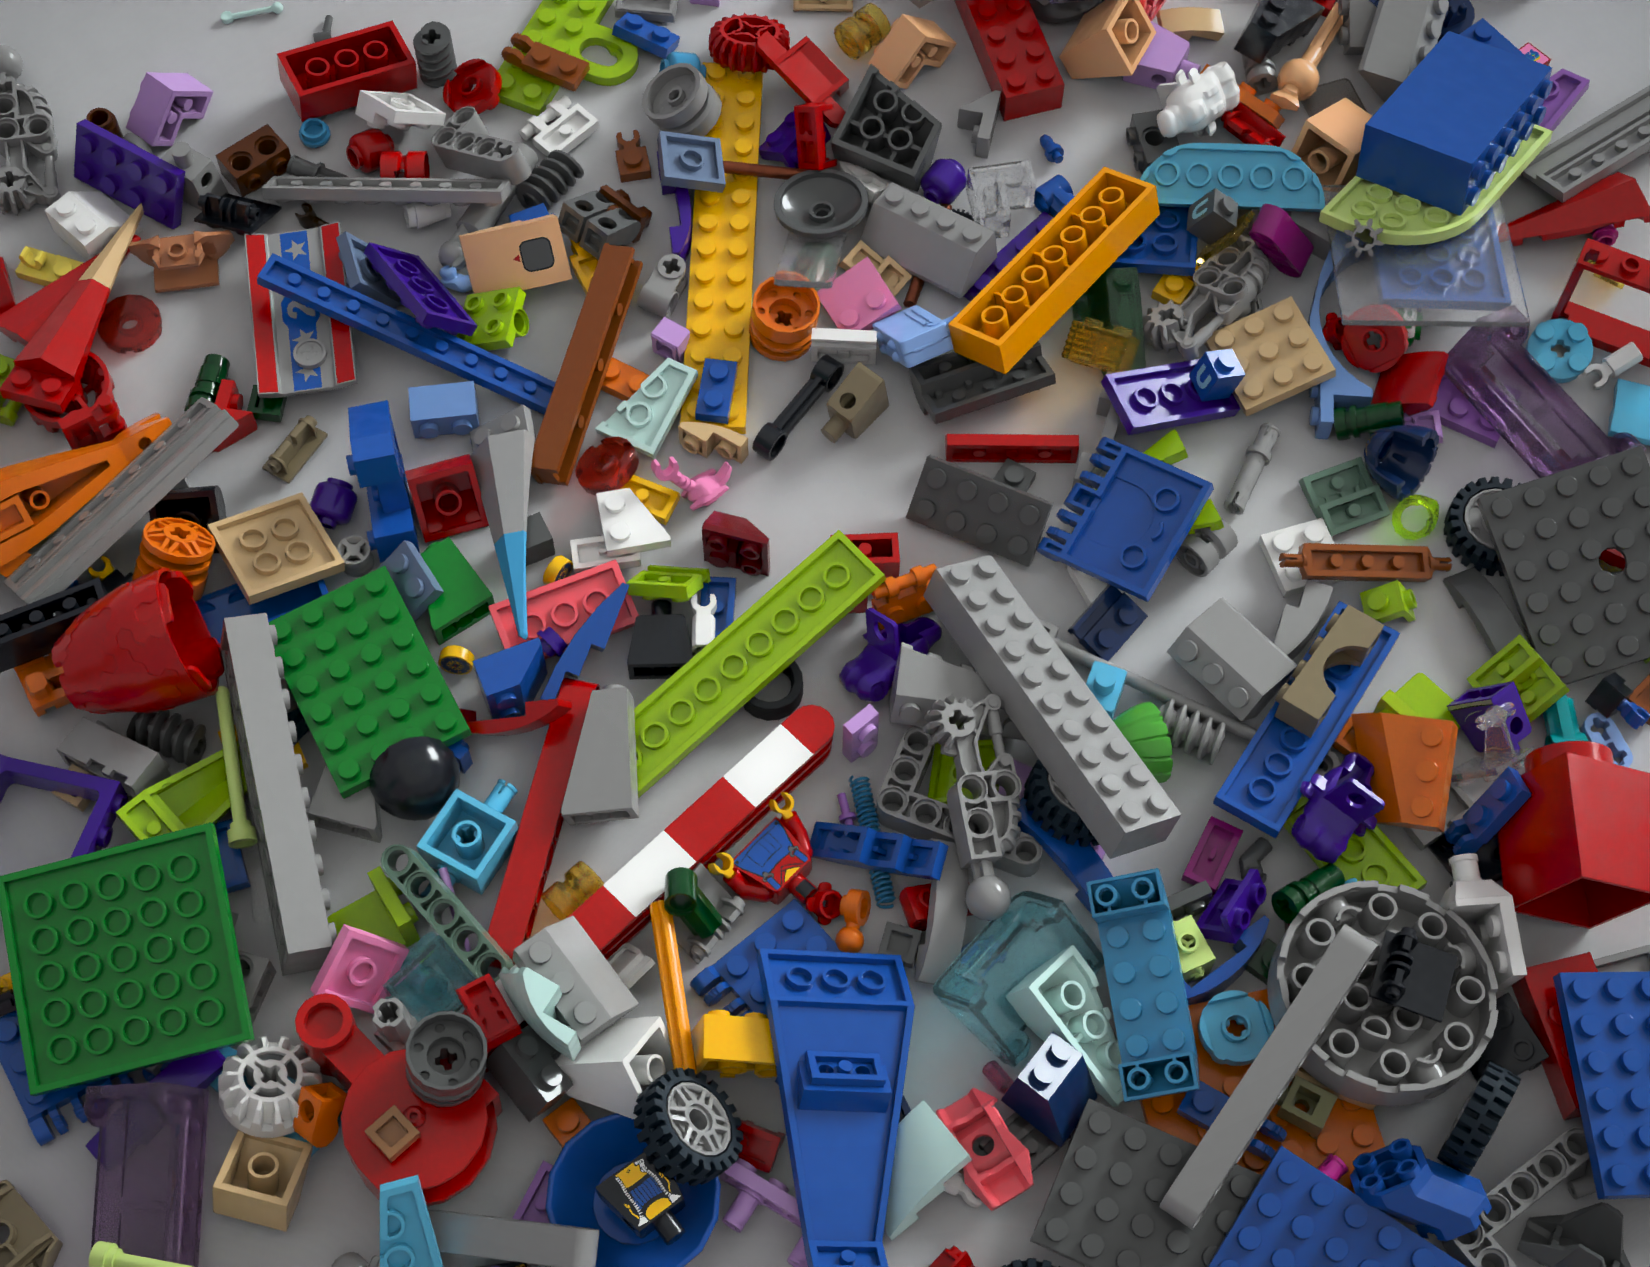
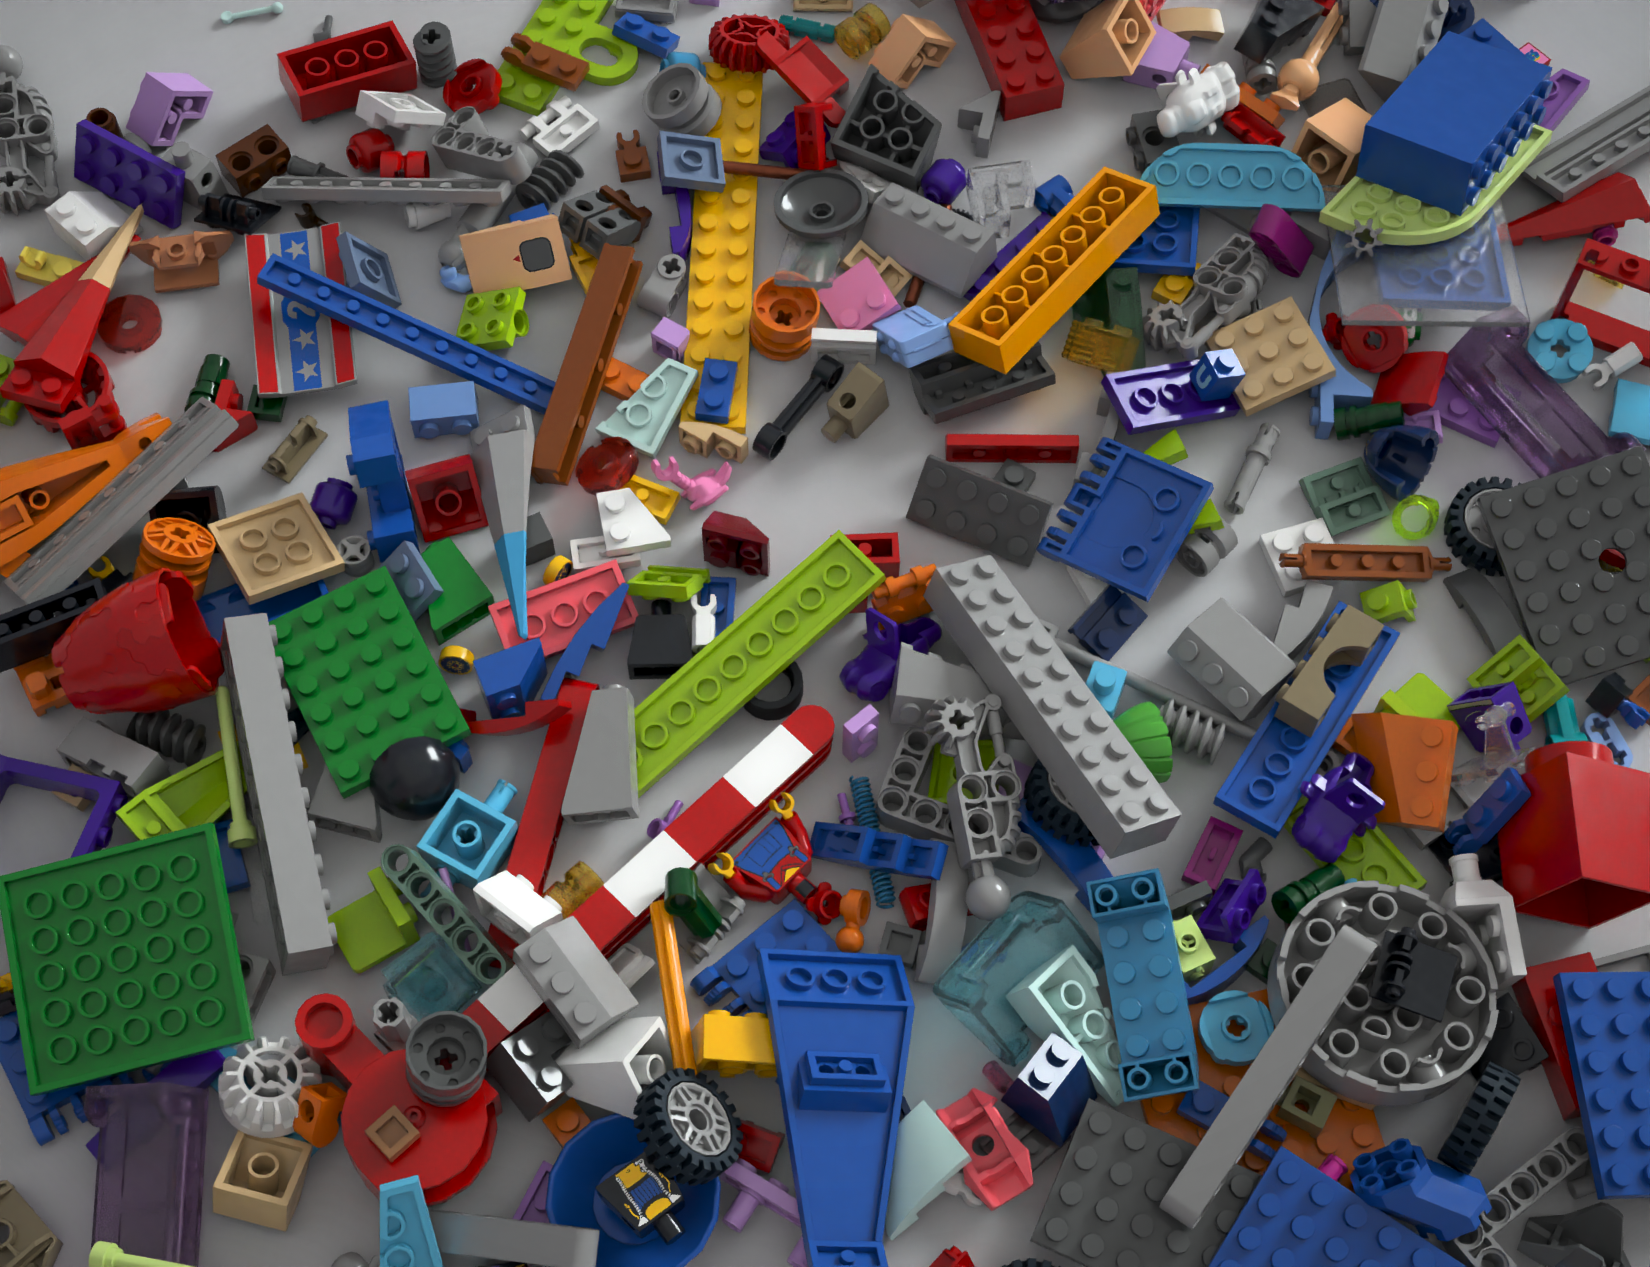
light grey piece [293,338,327,369] -> none
dark azure plate [299,118,331,148] -> none
bright pink plate [310,924,410,1014] -> none
dark purple plate [363,242,478,336] -> none
red plate [455,973,522,1051] -> none
light aqua slope [499,967,581,1061] -> none
dark purple plate [536,626,568,658] -> none
blue piece [1040,134,1064,164] -> none
dark grey brick [1187,188,1238,245] -> none
clear yellow piece [1196,210,1256,266] -> none
none -> white slope [473,870,563,945]
none -> medium lavender hand [647,800,683,839]
none -> teal axle [778,15,837,43]

